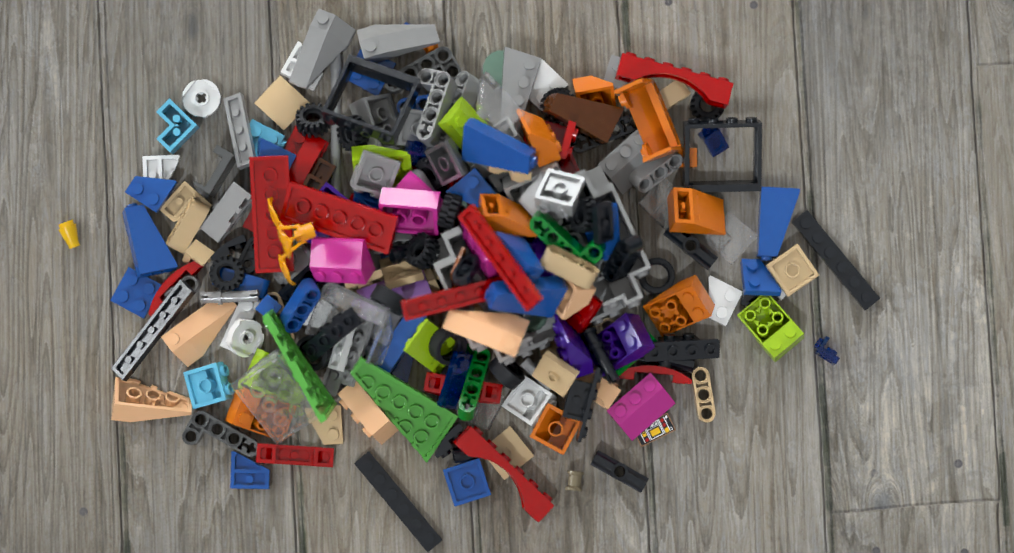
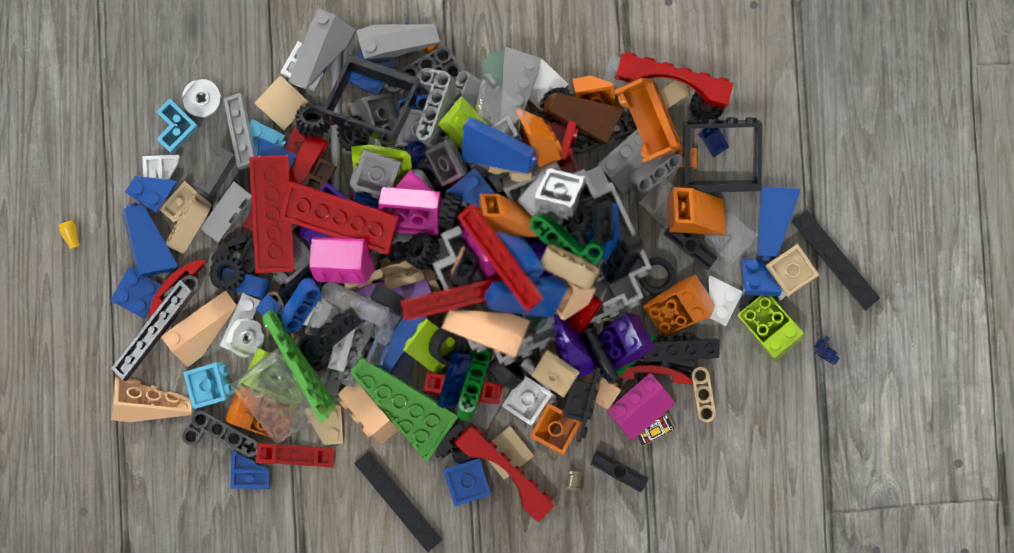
tan panel [182,239,215,266] -> none
light grey pin [200,290,259,305] -> none
light orange plant [268,197,316,286] -> none

